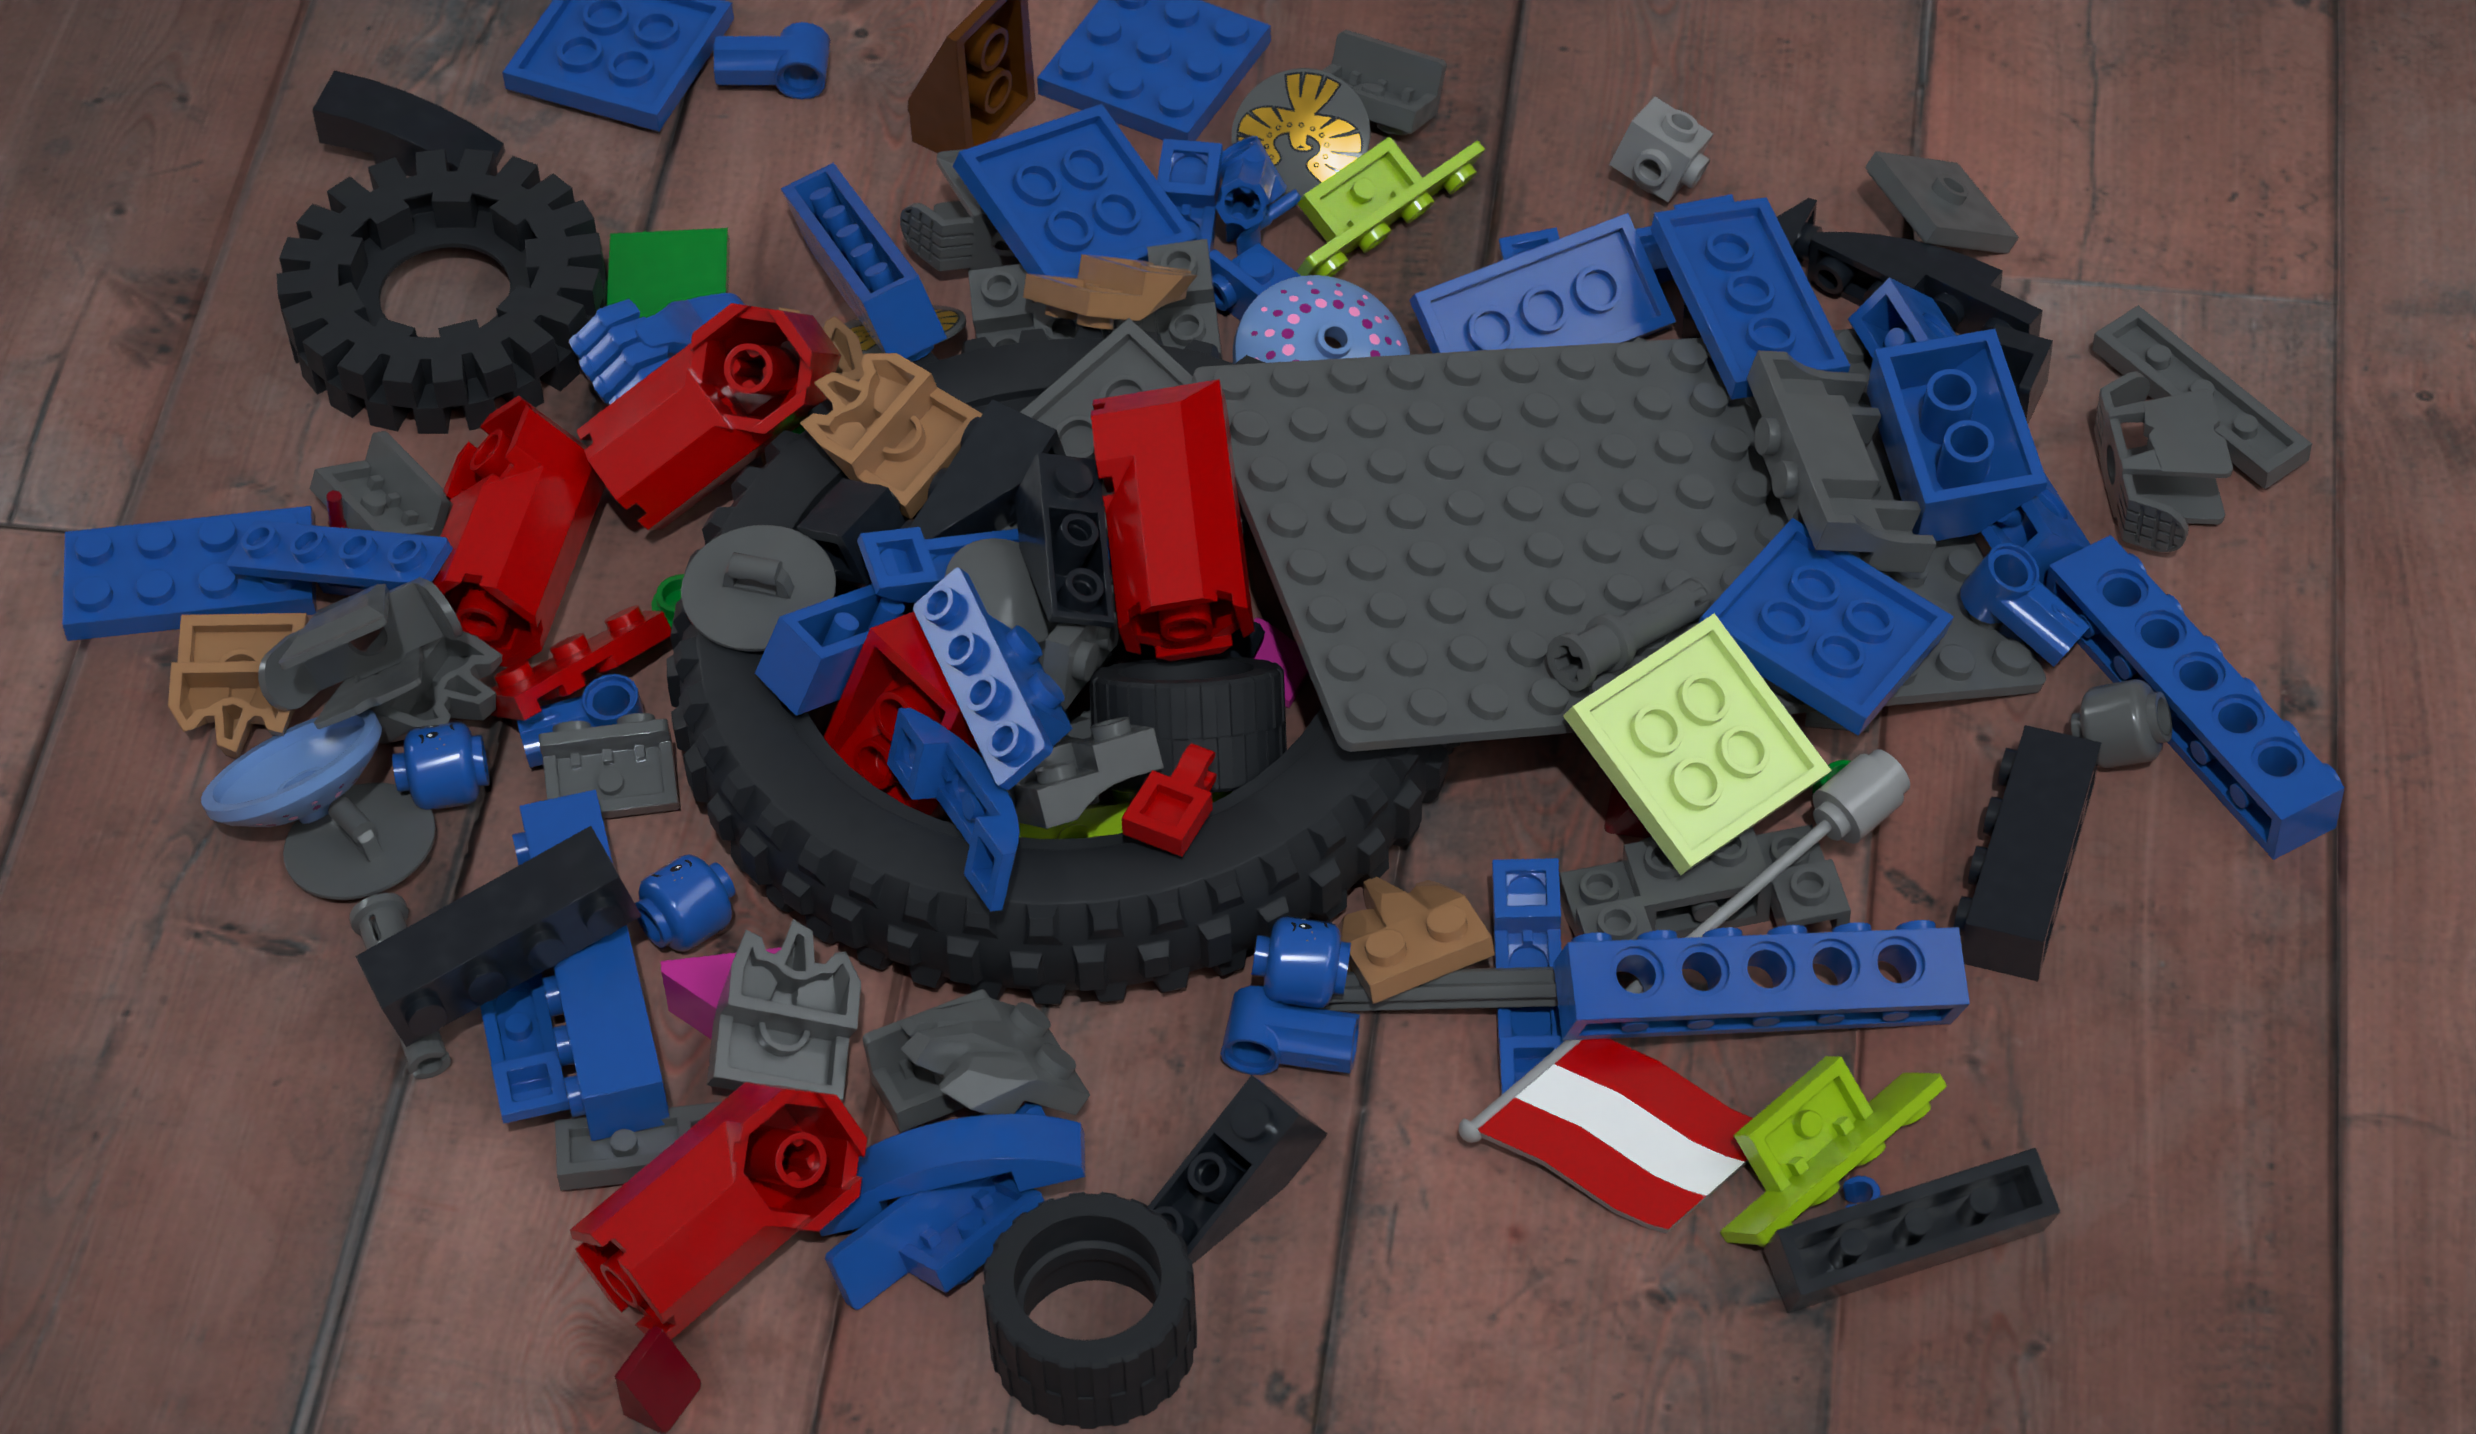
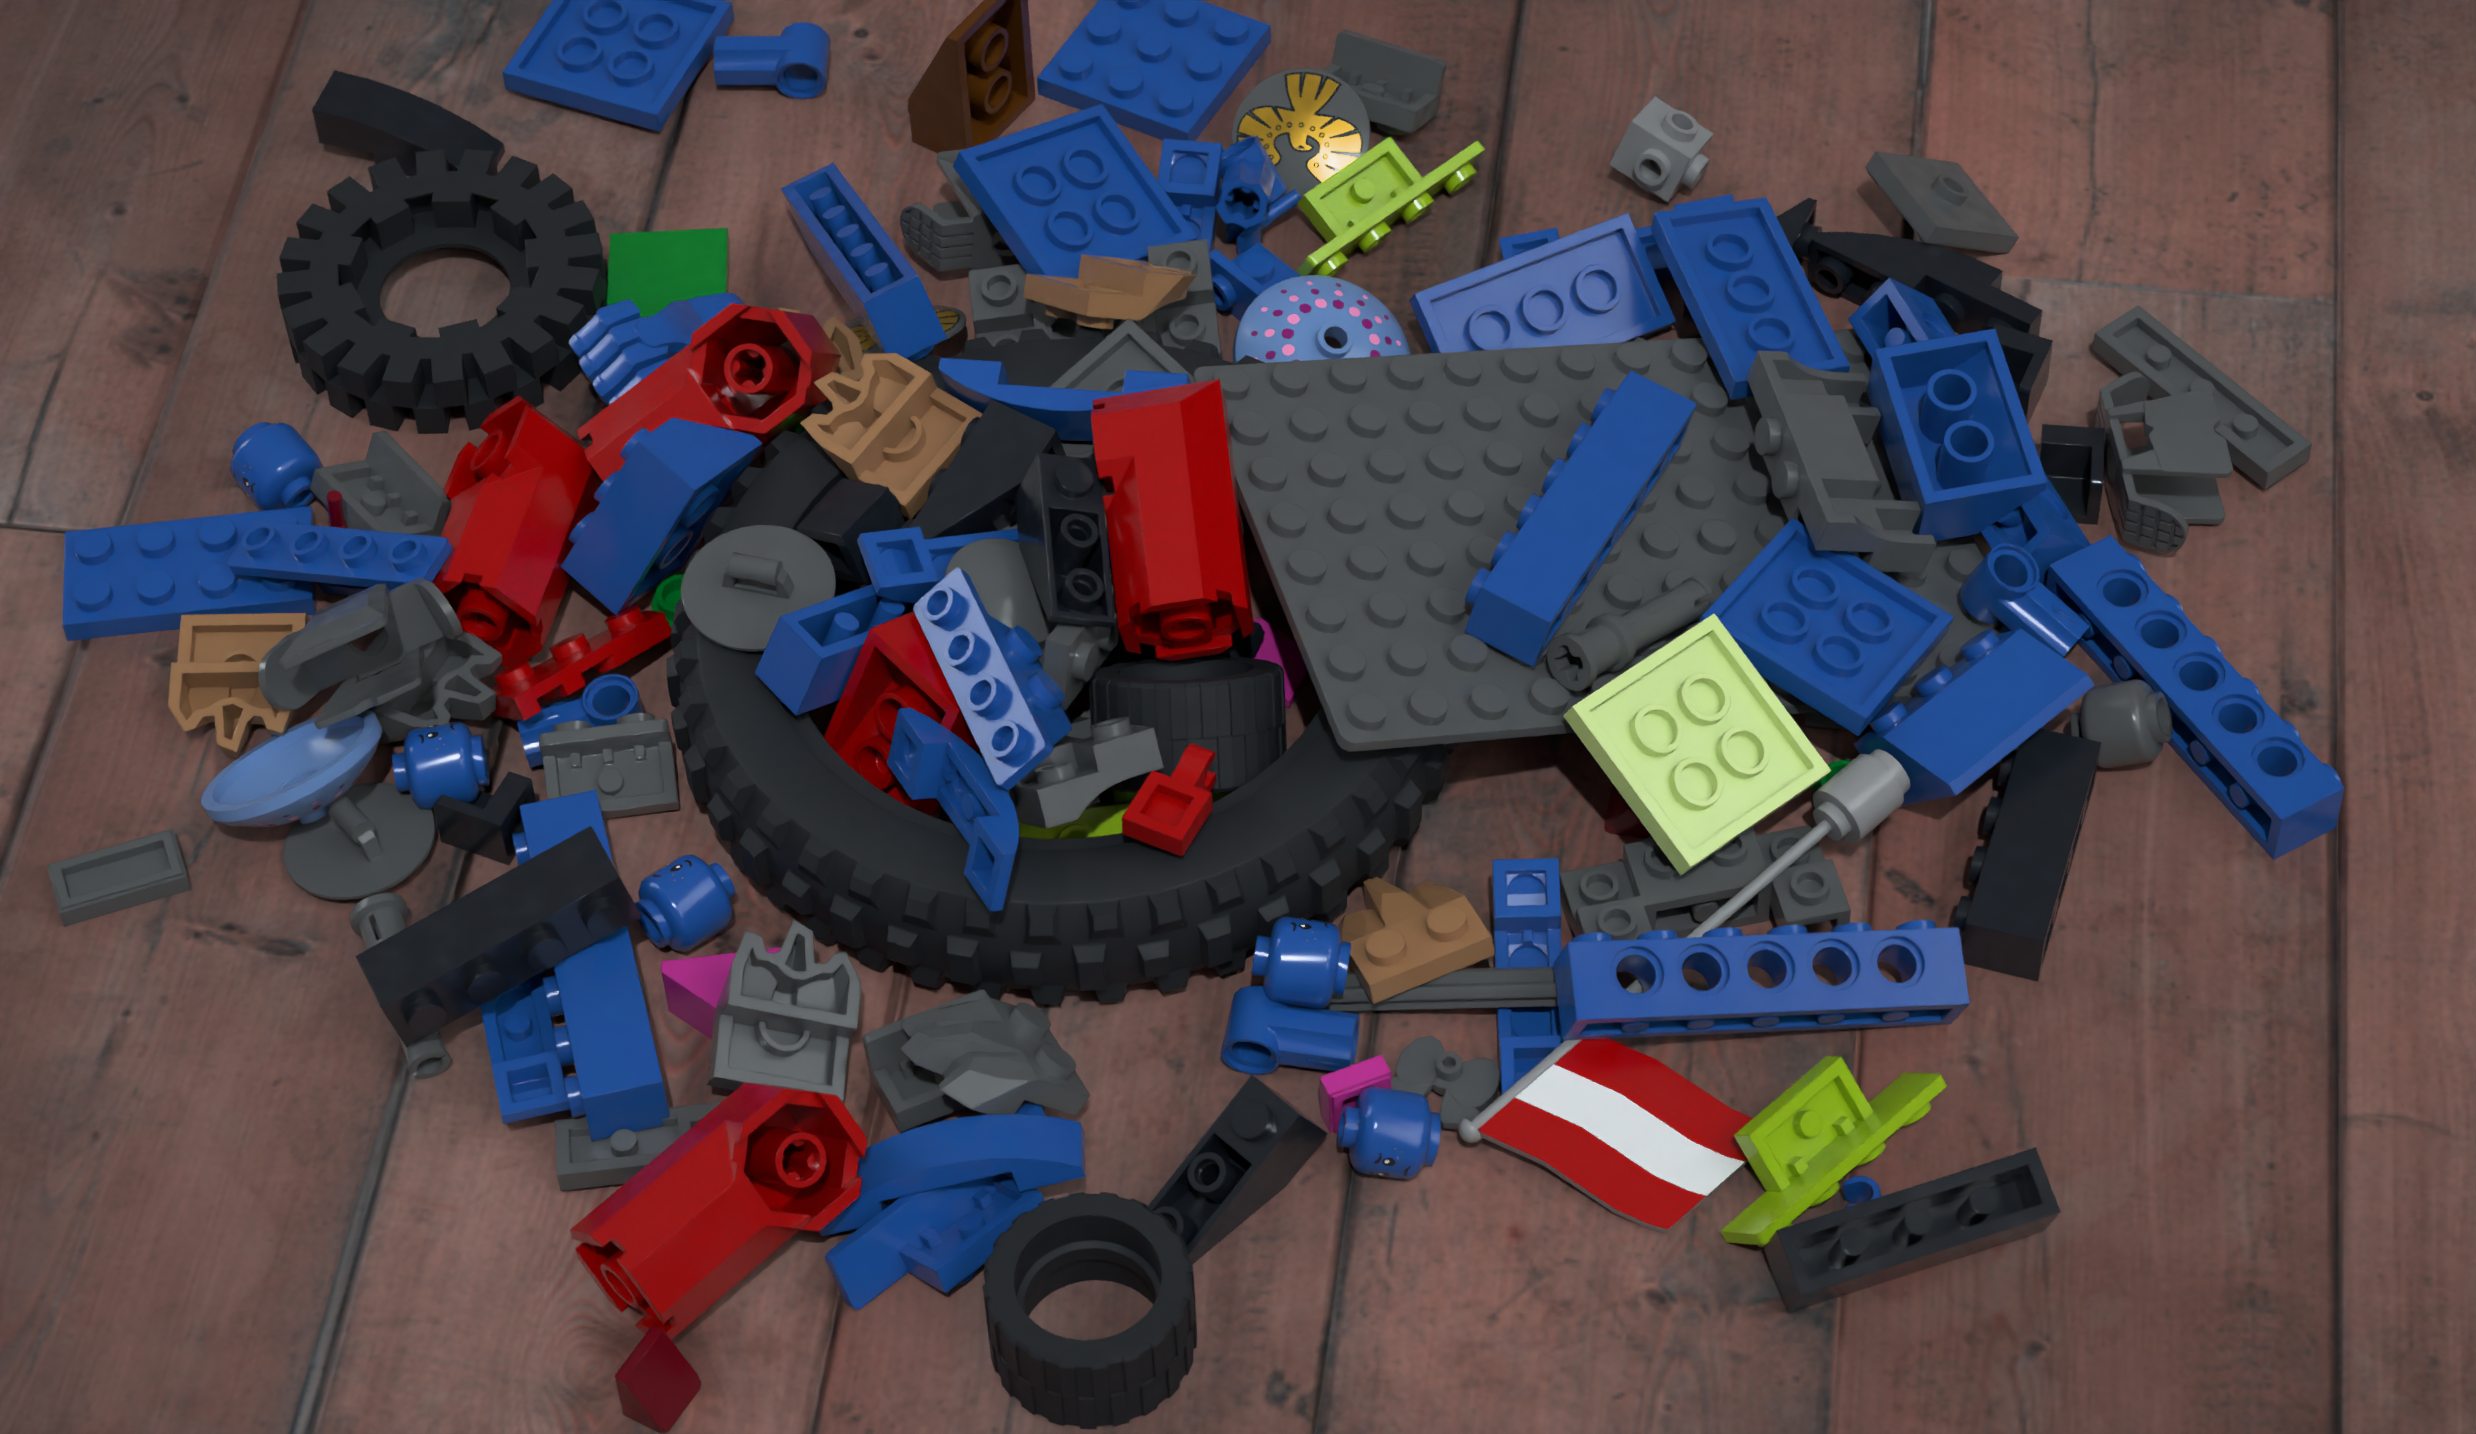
none -> dark grey tile [47,828,191,927]
none -> blue head [230,422,323,511]
none -> black panel [433,771,536,865]
none -> blue slope [561,417,762,615]
none -> blue slope [938,358,1191,441]
none -> dark pink tile [1320,1054,1392,1134]
none -> blue head [1337,1086,1441,1180]
none -> dark grey piece [1391,1036,1500,1130]
none -> blue brick [1464,370,1698,667]
none -> blue slope [1853,629,2094,806]
none -> black panel [2038,424,2105,525]

